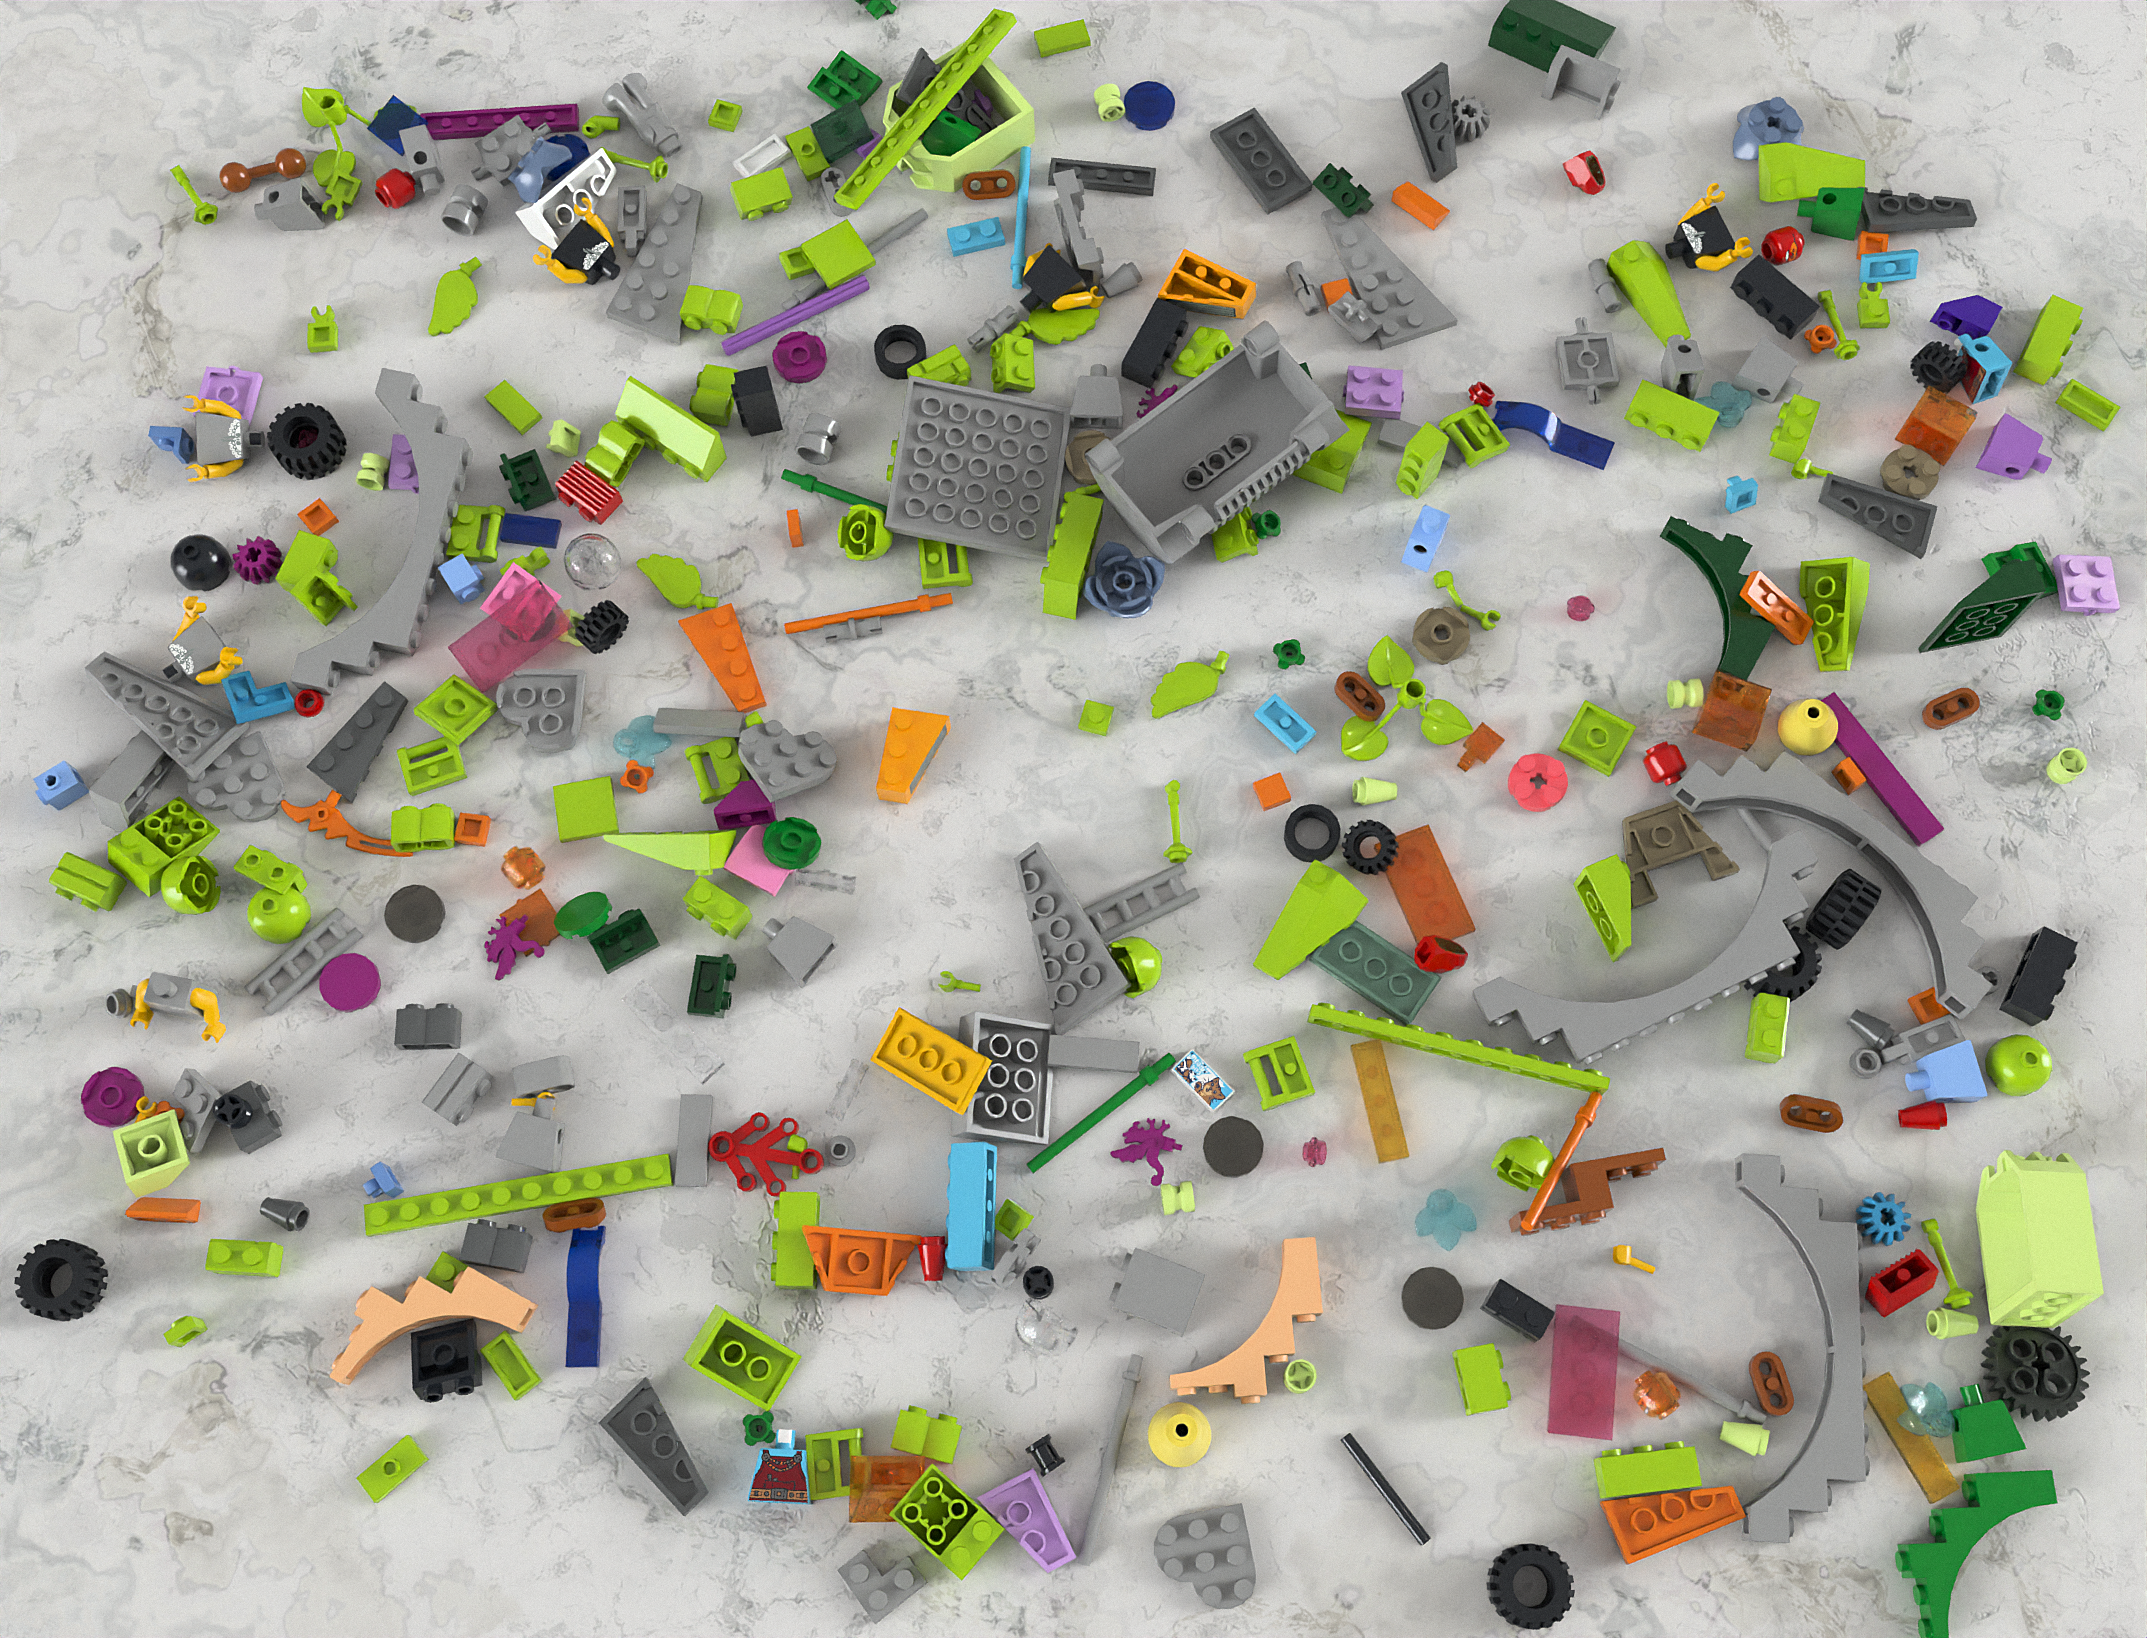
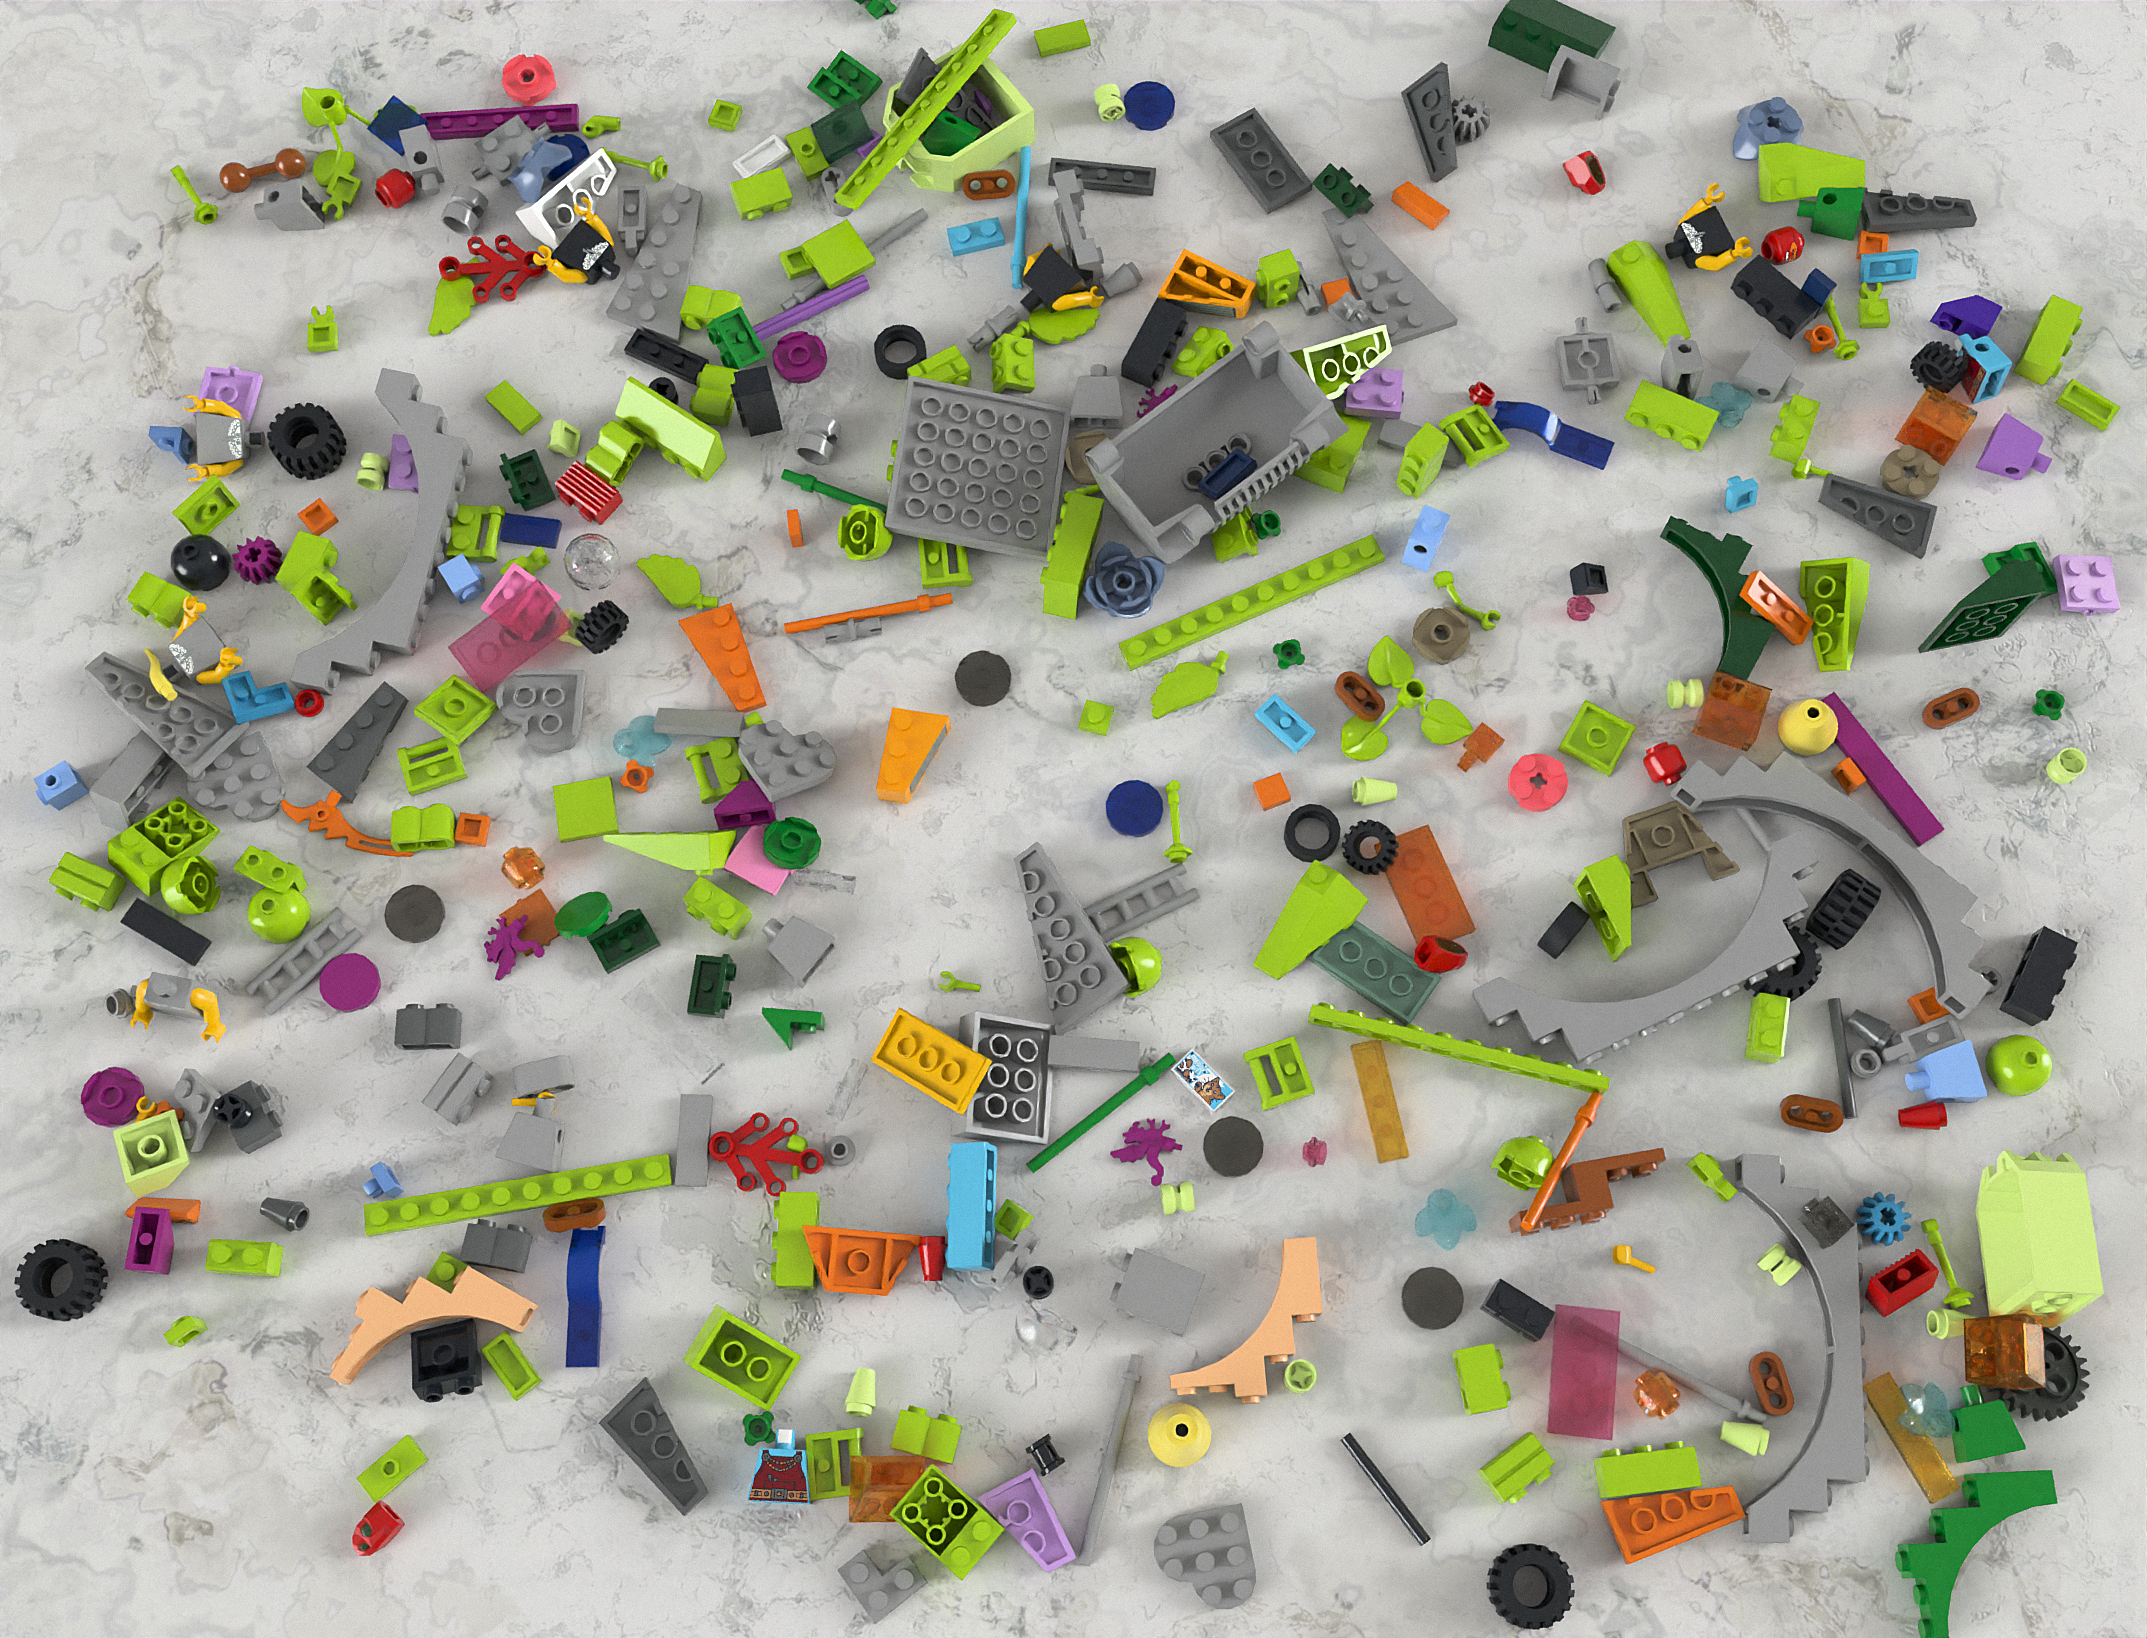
clear pink plate [298,428,318,448] -> none
light grey piece [602,73,683,158] -> none
none -> black tile [120,897,212,967]
none -> magenta slope [124,1206,174,1275]
none -> lime brick [126,571,199,629]
none -> light yellow animal [144,648,178,701]
none -> lime tile [172,474,240,535]
none -> red rock [352,1501,405,1556]
none -> red plant [439,235,547,304]
none -> coral plate [502,54,556,107]
none -> black tile [624,328,709,386]
none -> black wheel [649,377,679,405]
none -> green bracket [707,306,767,371]
none -> green slope [762,1007,825,1051]
none -> yellowish green cone [844,1368,876,1417]
none -> clear smoke tile [955,650,1012,707]
none -> clear blue tile [1106,780,1163,837]
none -> lime plate [1119,534,1385,671]
none -> dark blue tile [1197,448,1258,501]
none -> lime brick [1255,248,1300,309]
none -> lime wedge [1289,324,1392,400]
none -> lime brick [1477,1432,1555,1504]
none -> black tyre [1537,901,1590,959]
none -> black slope [1570,562,1609,596]
none -> lime plate [1686,1151,1738,1203]
none -> yellowish green wheel [1757,1242,1802,1287]
none -> clear smoke brick [1798,1196,1855,1249]
none -> dark blue tile [1801,268,1837,319]
none -> dark grey bar [1828,998,1858,1119]
none -> clear orange slope [1964,1313,2046,1390]

